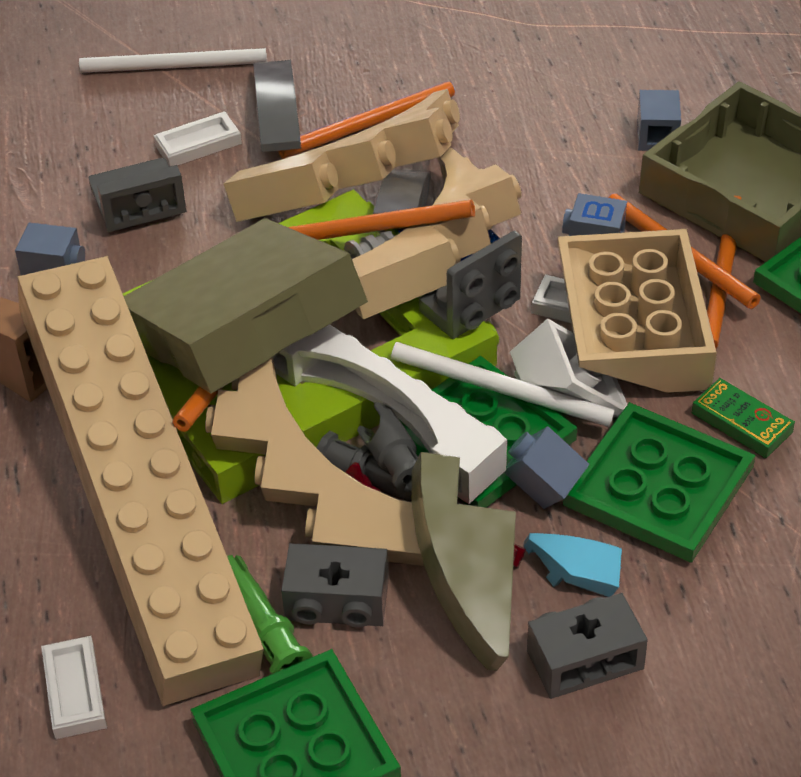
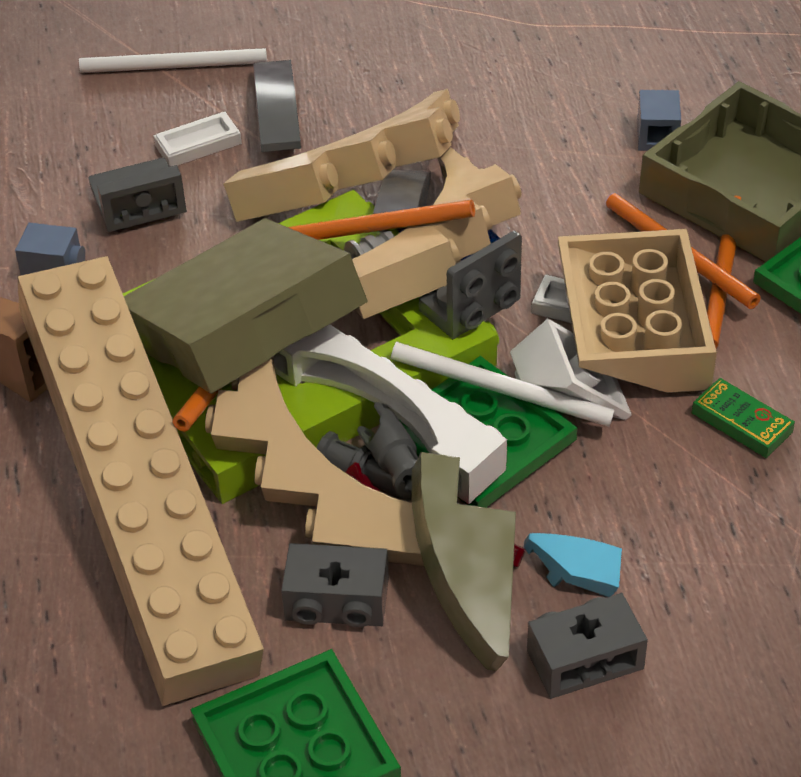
white tile [41,636,107,739] -> none
bright green pin [227,555,313,675] -> none
orange piece [278,81,455,159] -> none
sand blue brick [504,426,590,509] -> none
sand blue brick [562,193,627,236] -> none
green plate [563,402,755,563] -> none

